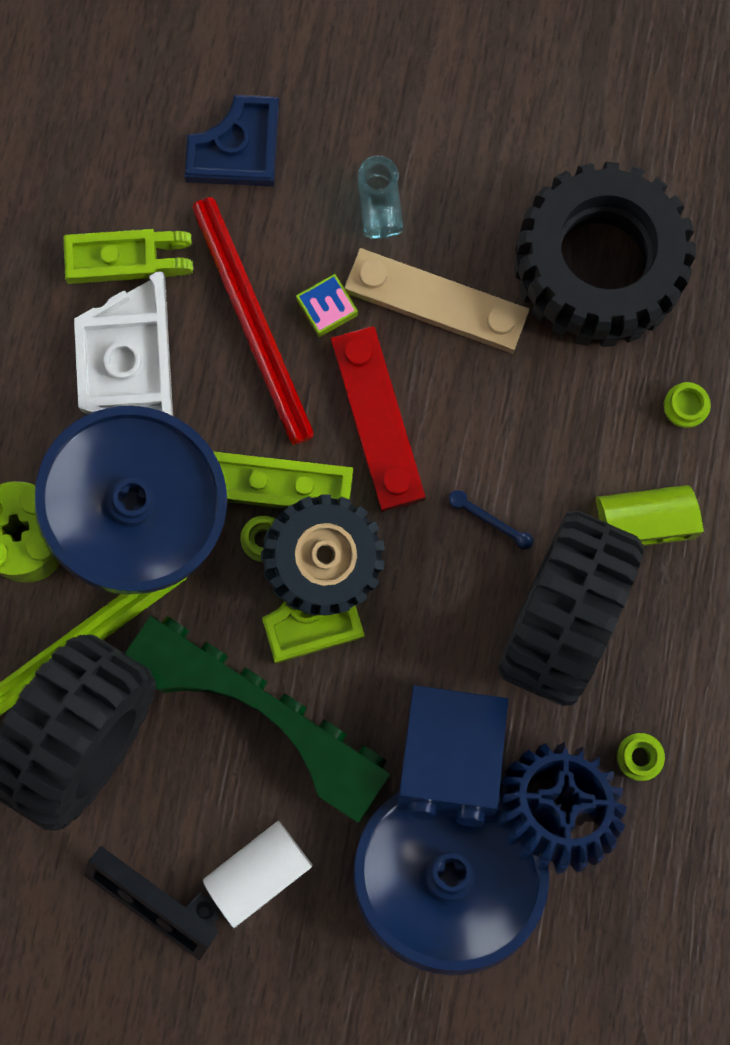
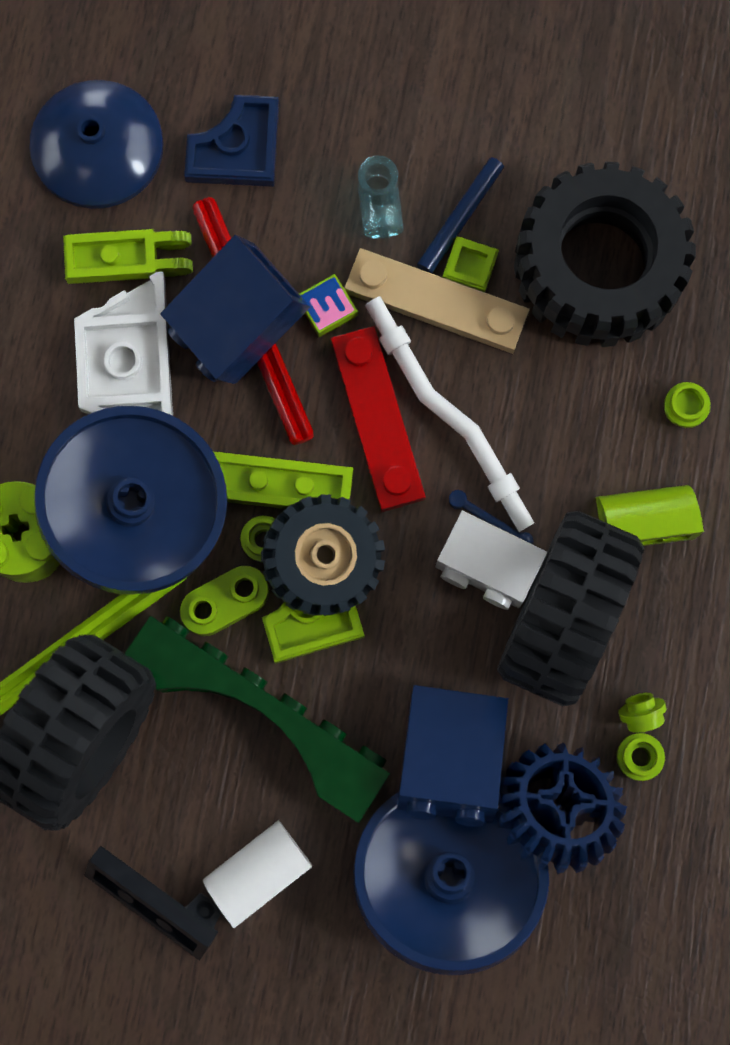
none -> dark blue dish [30,80,163,209]
none -> dark blue brick [160,235,310,384]
none -> lime plate [180,566,269,636]
none -> white bar [365,296,534,532]
none -> dark blue bar [417,157,504,273]
none -> white brick [435,510,547,610]
none -> lime tile [442,236,499,293]
none -> lime plate [618,693,667,733]

